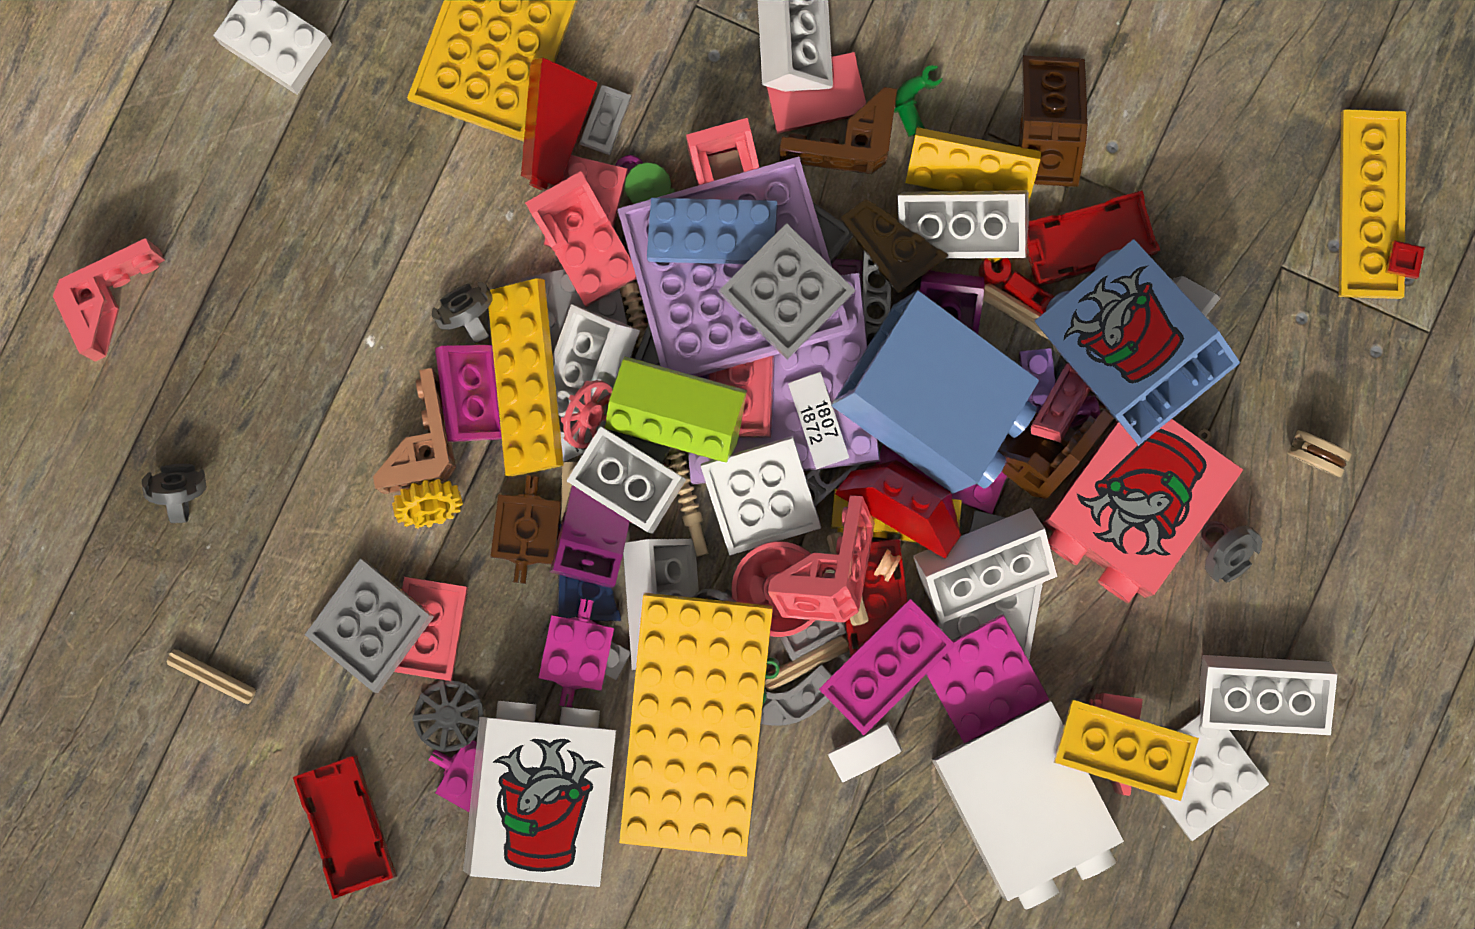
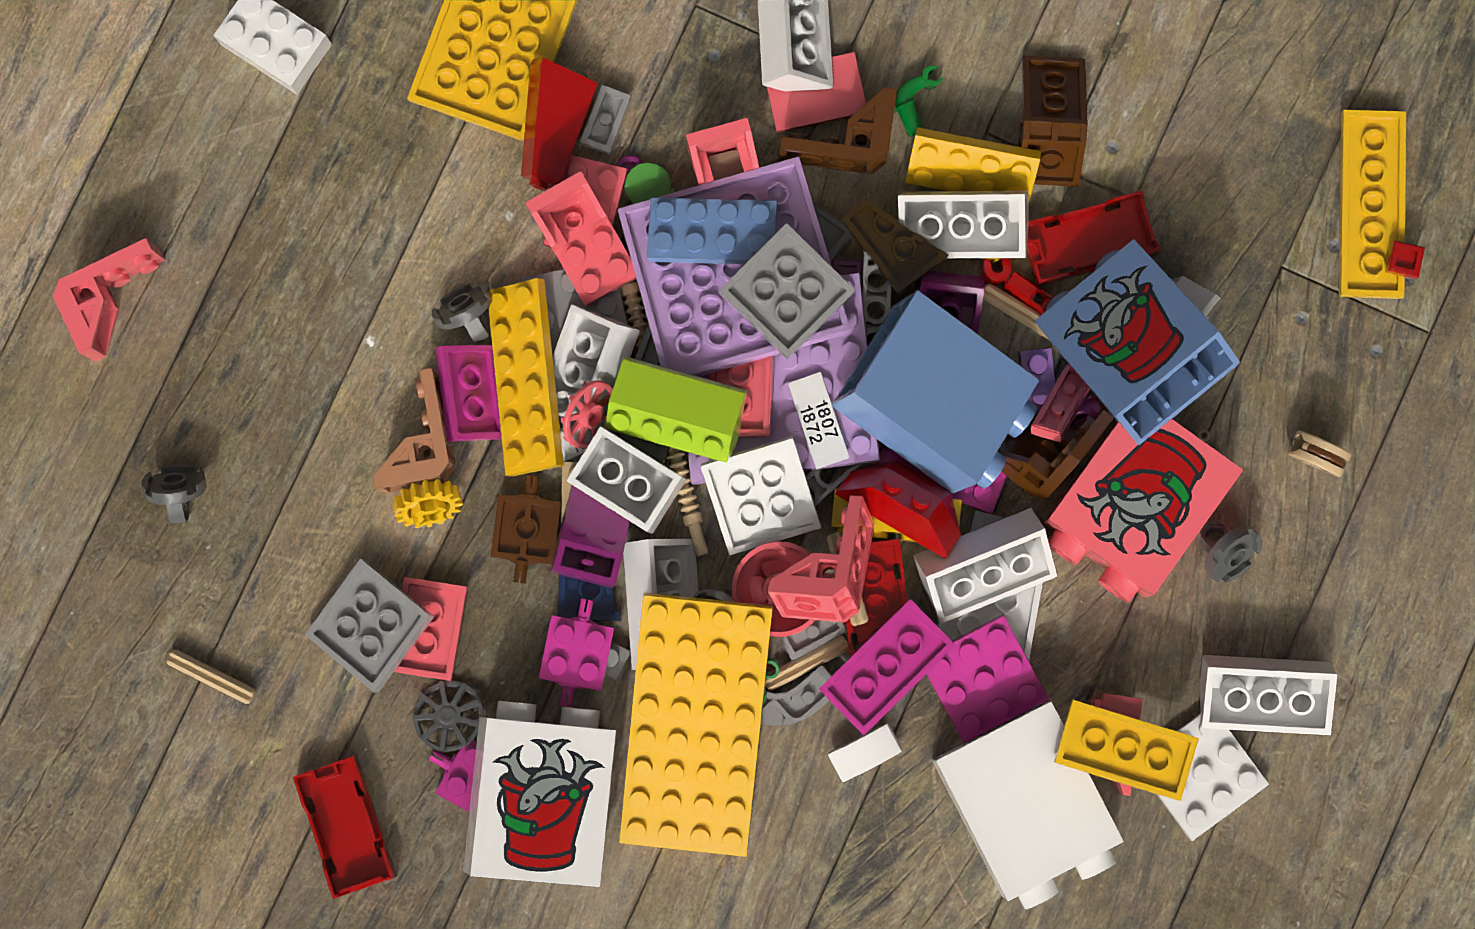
light nougat bush [874,549,901,582] -> none

